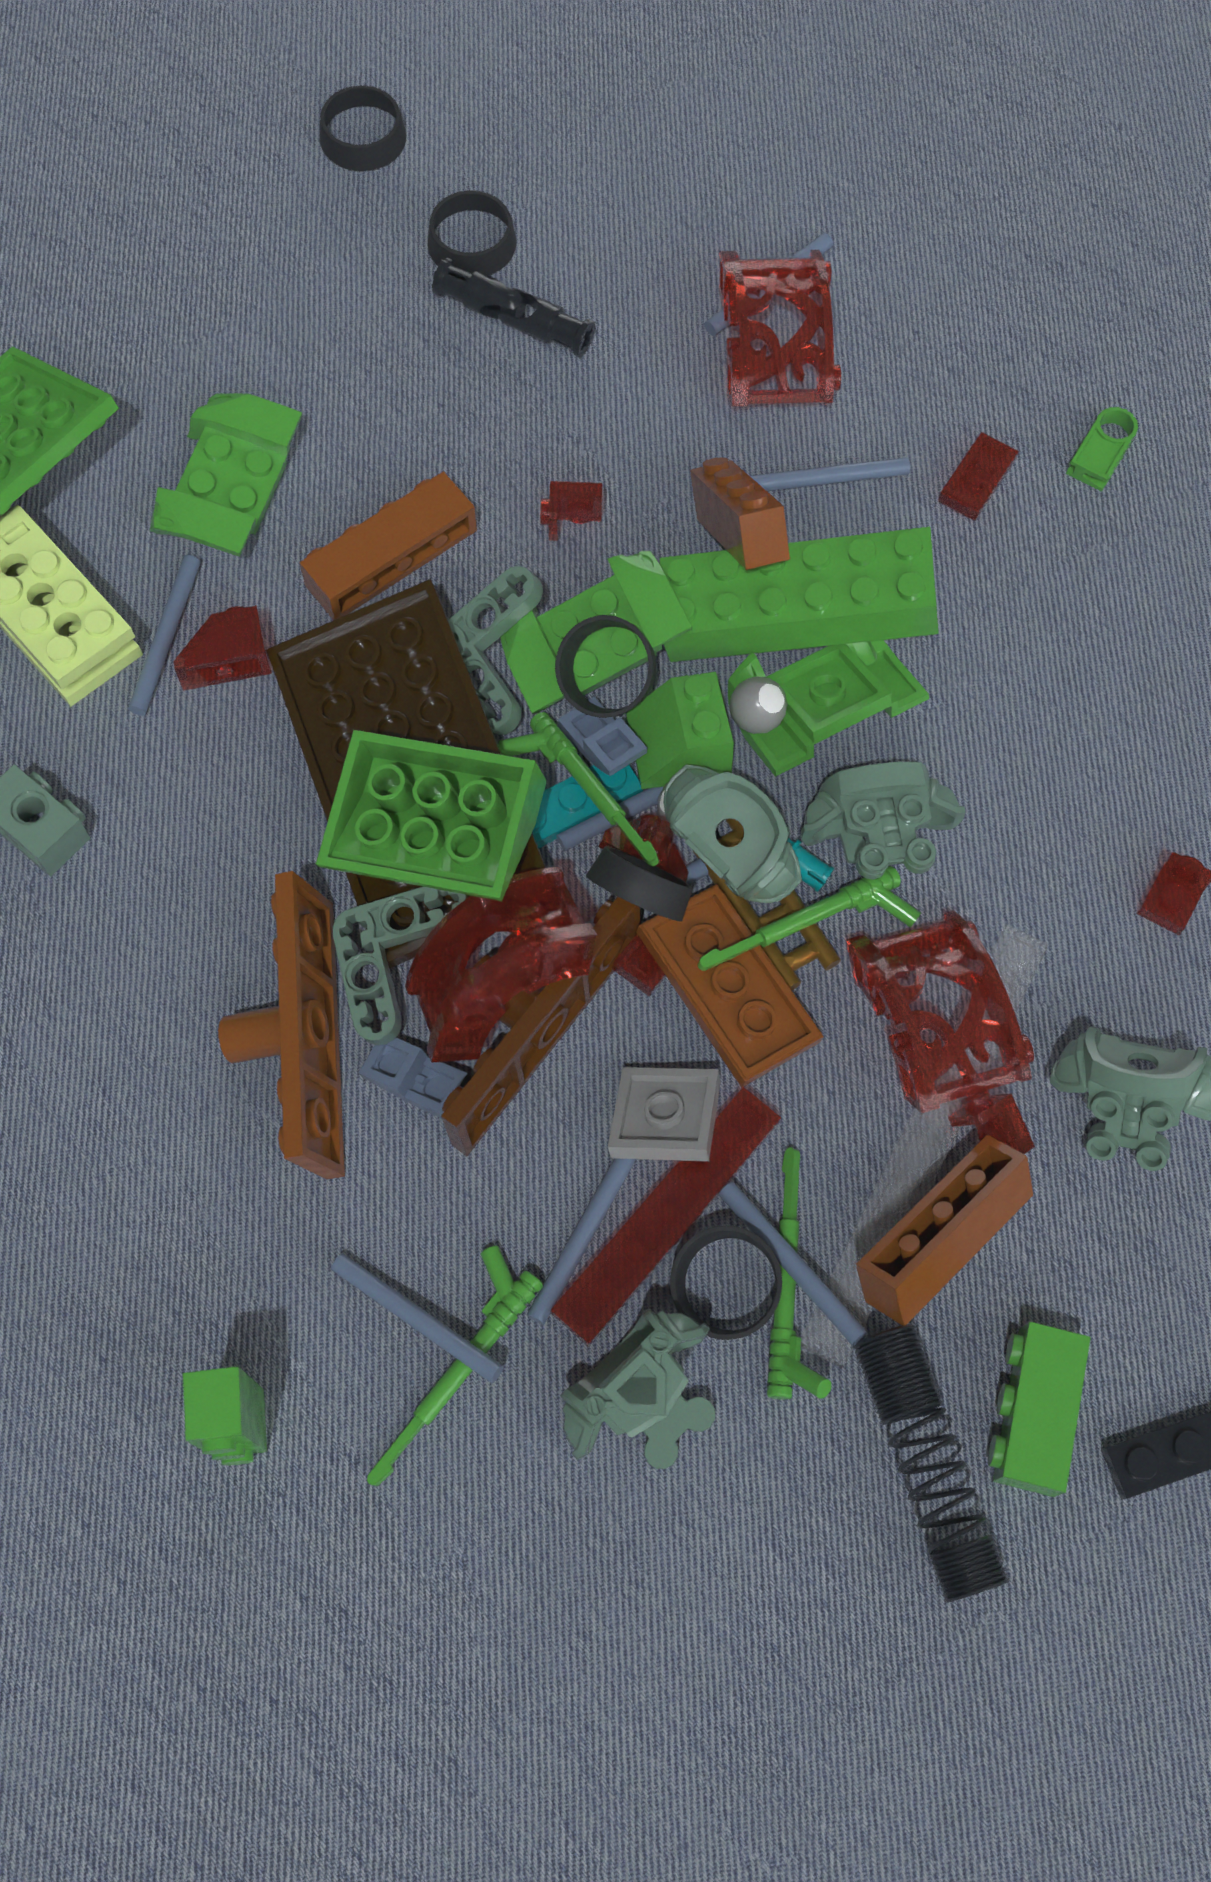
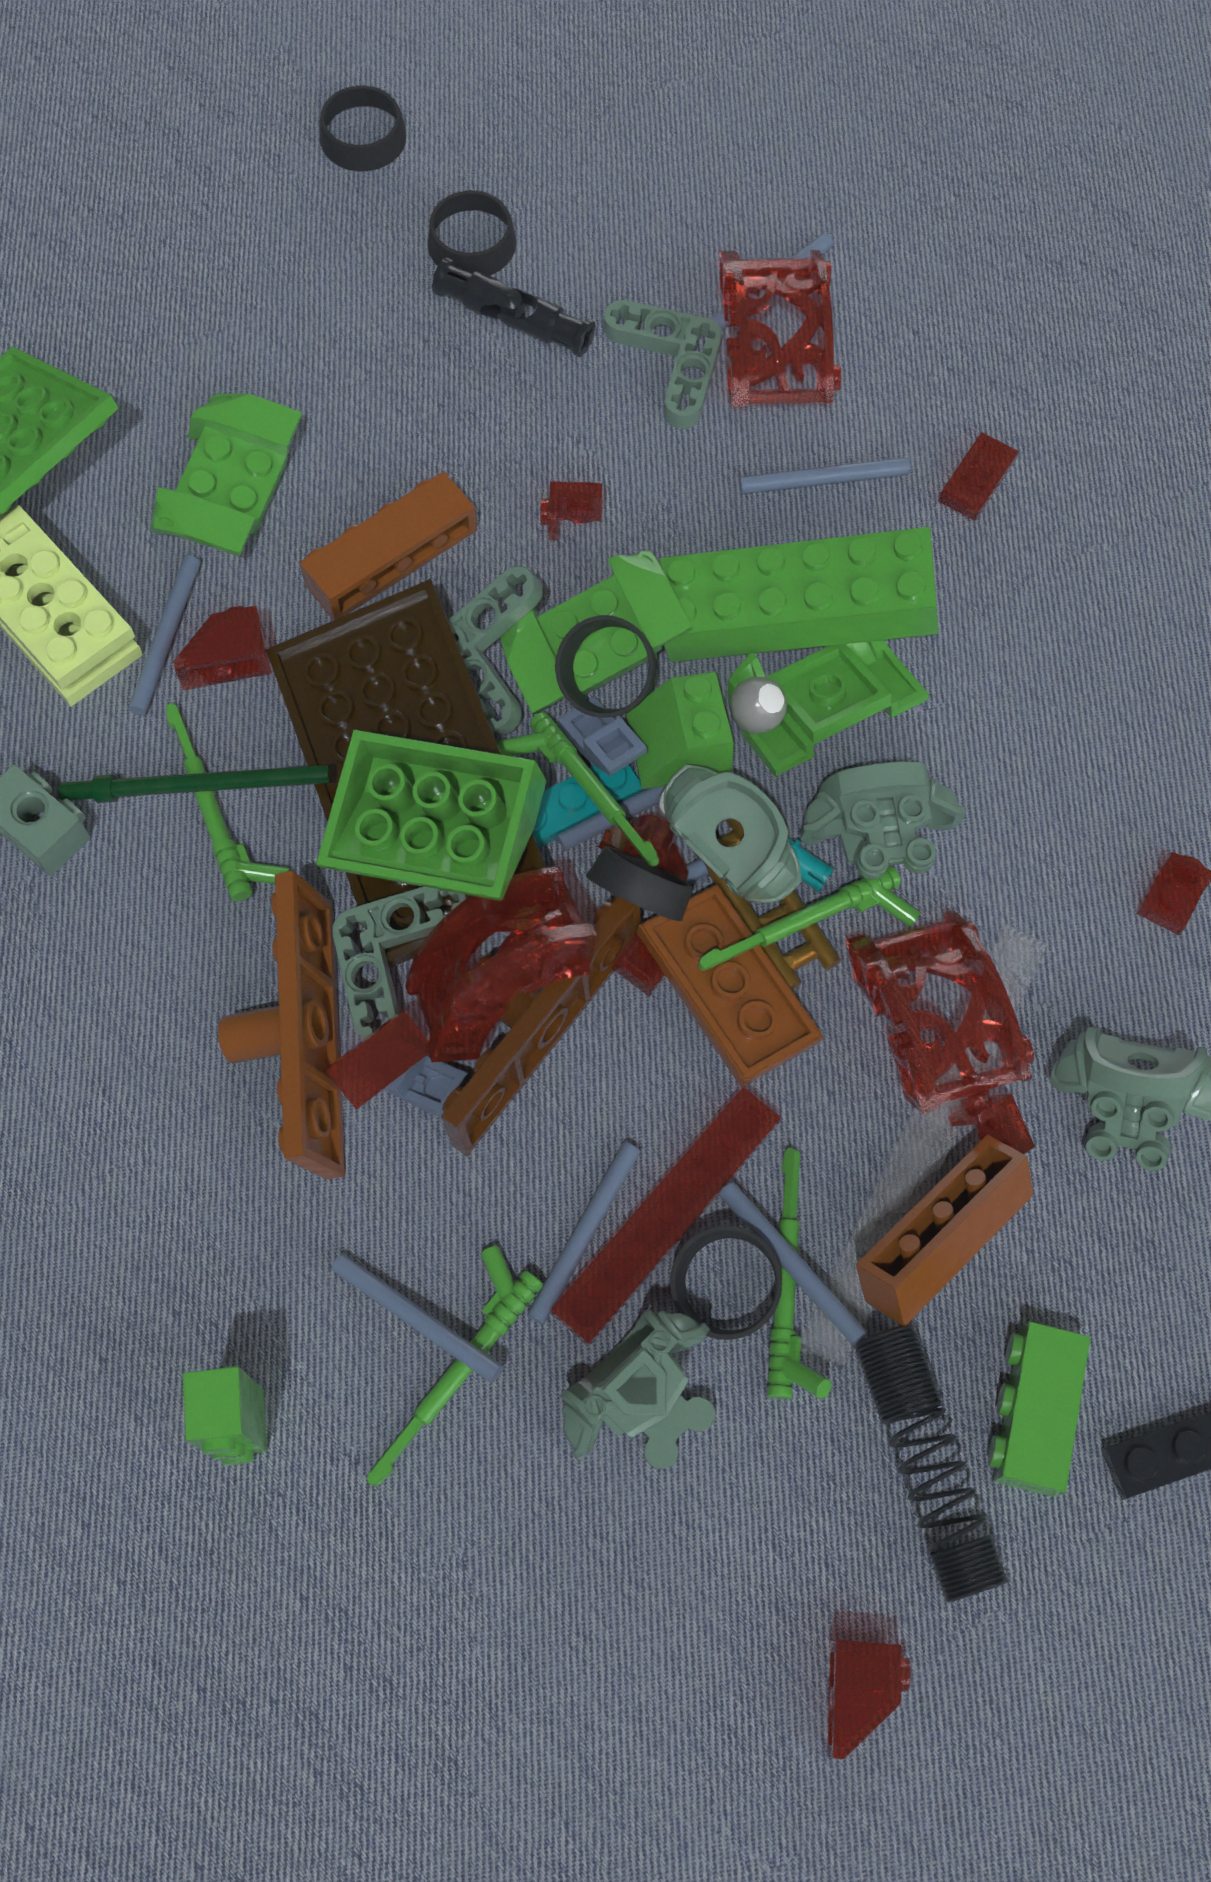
light grey plate [608,1067,721,1161] -> none
dark orange brick [690,457,790,570] -> none
bright green piece [1066,407,1138,492] -> none
none -> dark green bar [58,765,332,803]
none -> bright green piece [166,703,290,902]
none -> clear red tile [325,1009,435,1110]
none -> sand green beam [604,300,722,429]
none -> clear red slope [826,1640,911,1759]

